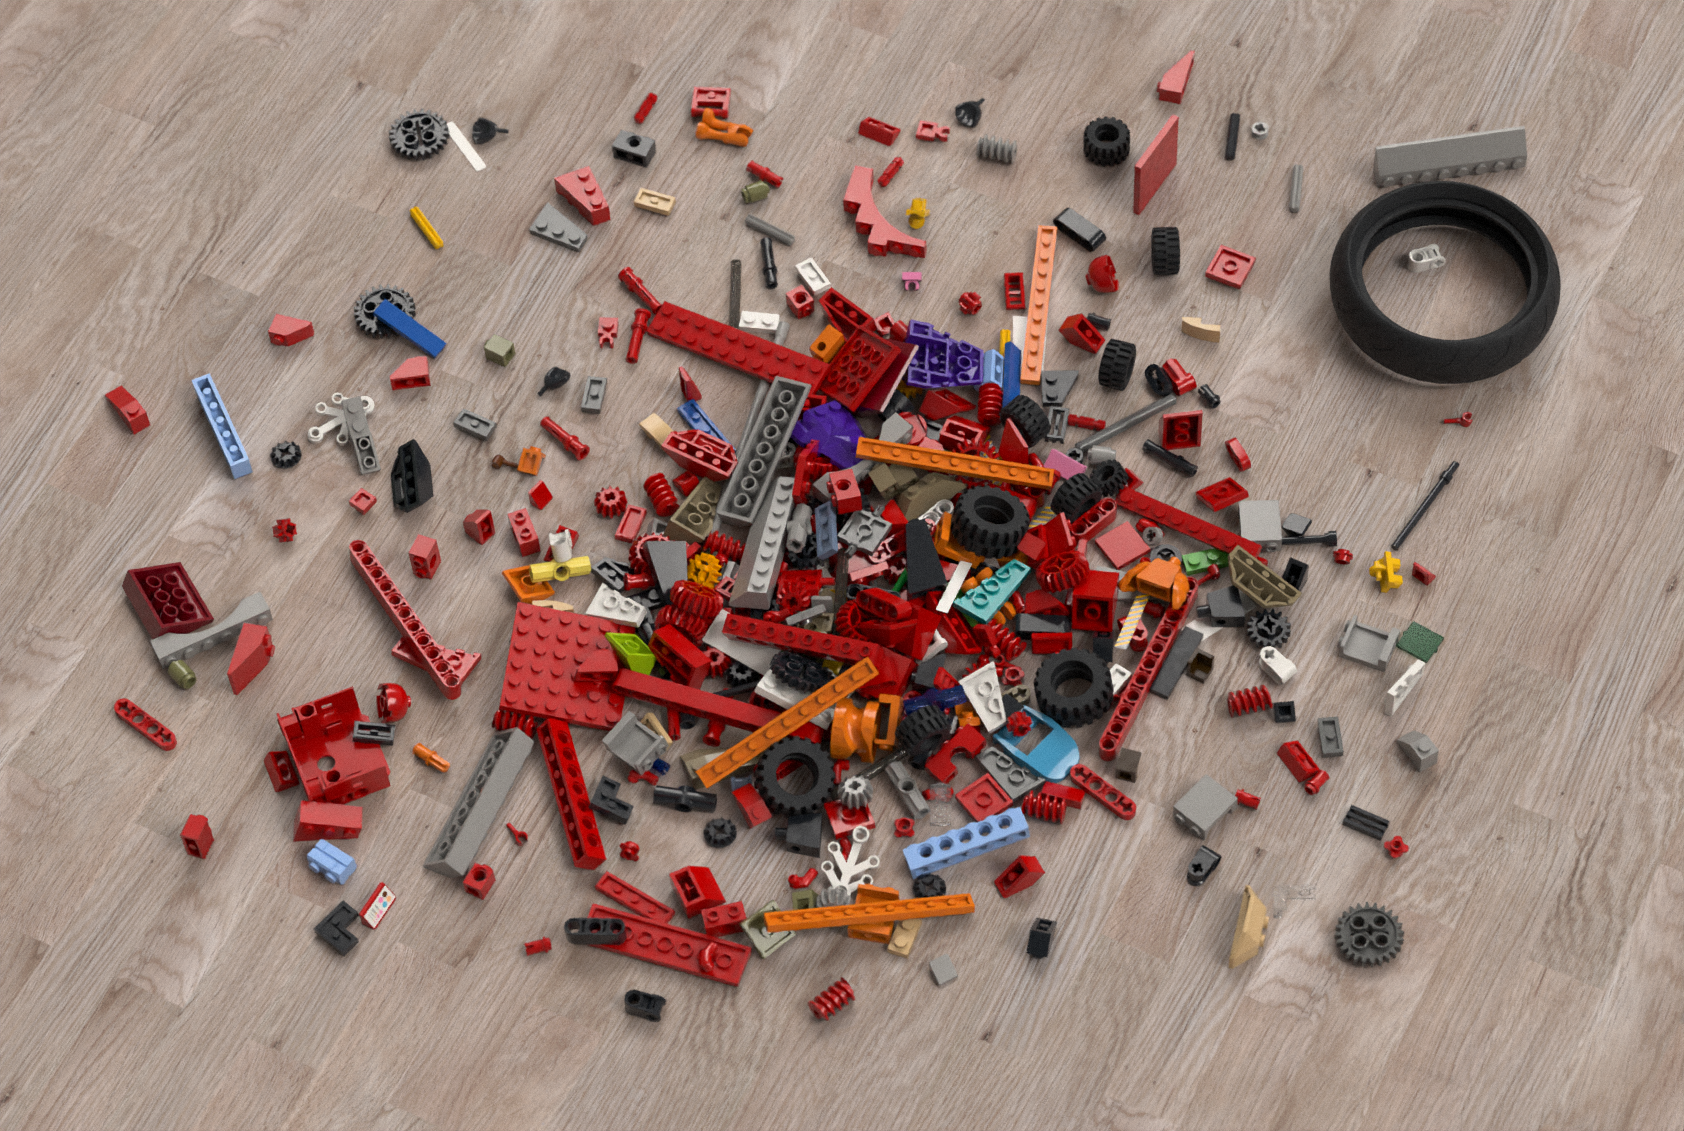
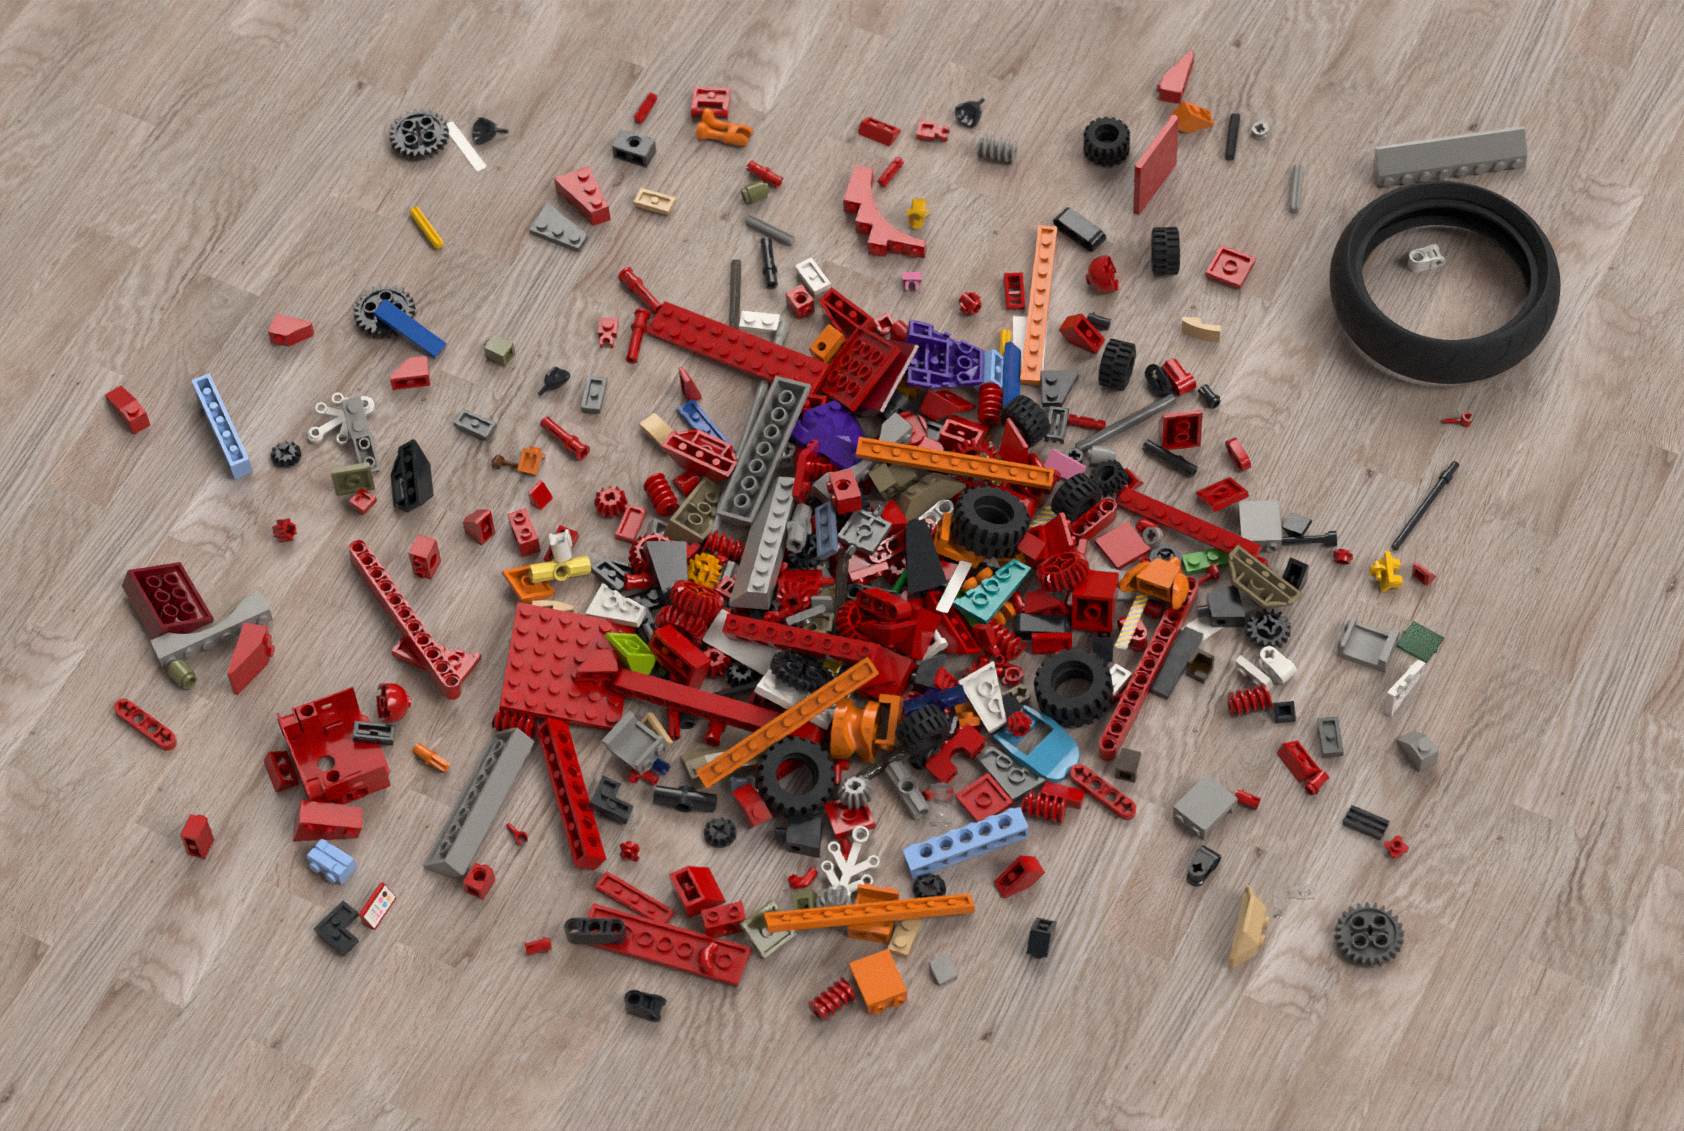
red plate [894,817,915,838] -> none
none -> olive tile [330,462,375,496]
none -> orange panel [849,949,908,1015]
none -> orange slope [1169,101,1215,133]
none -> white plate [1235,655,1273,691]

